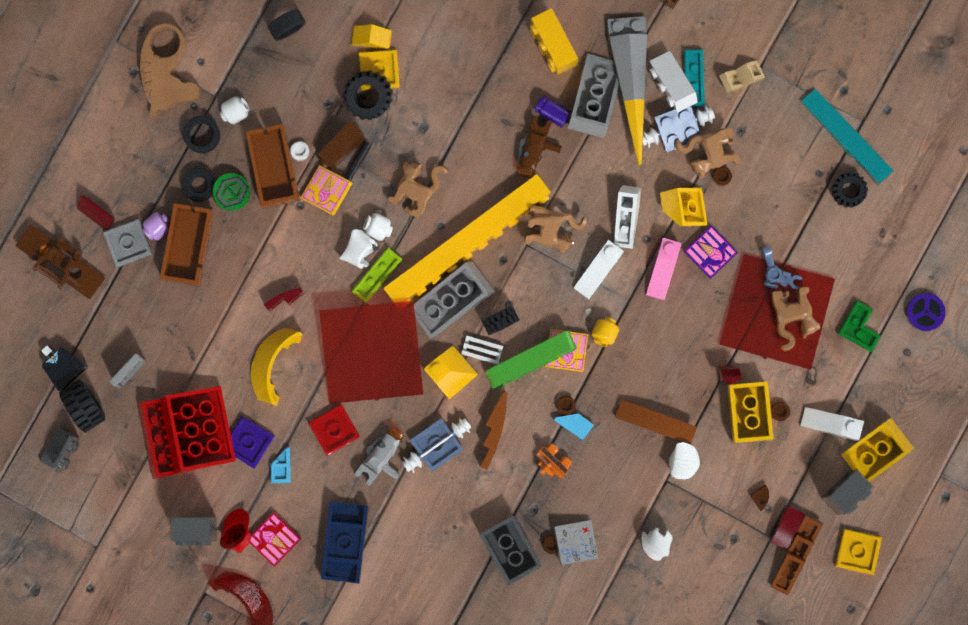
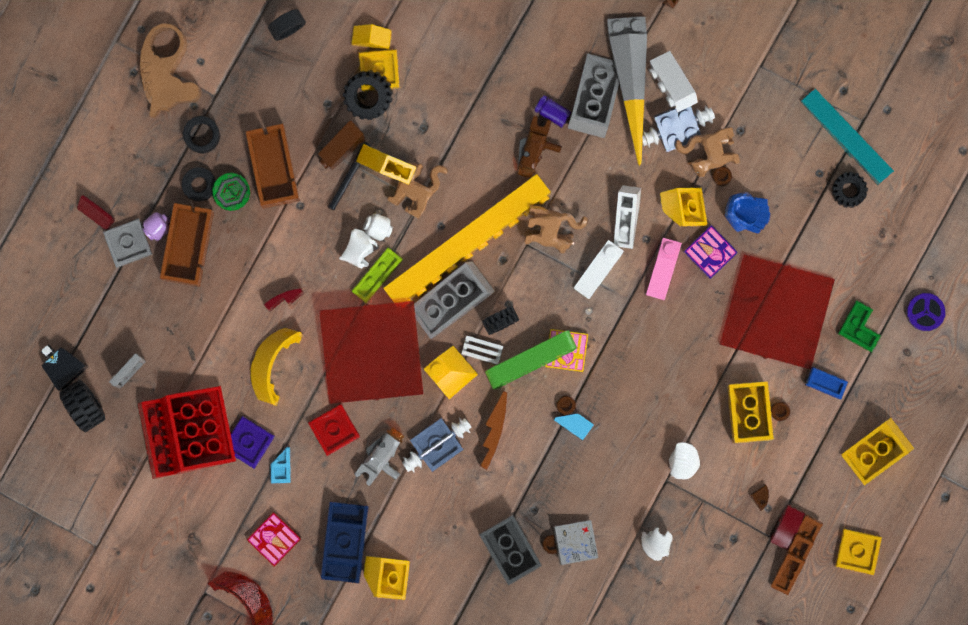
reddish brown piece [15,225,106,300] -> none
flat silver bracket [40,427,80,472] -> none
dark grey brick [171,518,217,545] -> none
white head [220,96,249,124] -> none
red piece [220,509,251,553] -> none
white tile [290,141,310,161] -> none
tile [301,165,353,216] -> none
yellow brick [529,8,578,76] -> none
orange hips [535,443,572,479] -> none
yellow head [591,317,619,347] -> none
dark orange slope [615,400,697,444] -> none
teal tile [684,49,705,107] -> none
dark red slope [718,365,742,385] -> none
tan slope [719,60,765,93] -> none
sand blue piece [762,246,802,290] -> none
medium nougat animal [772,287,820,351] -> none
white slope [800,407,864,441] -> none
dark grey brick [821,470,874,515] -> none
none -> yellow slope [356,144,416,185]
none -> yellow slope [364,556,410,600]
none -> blue hair [725,192,770,234]
none -> blue tile [805,367,848,400]

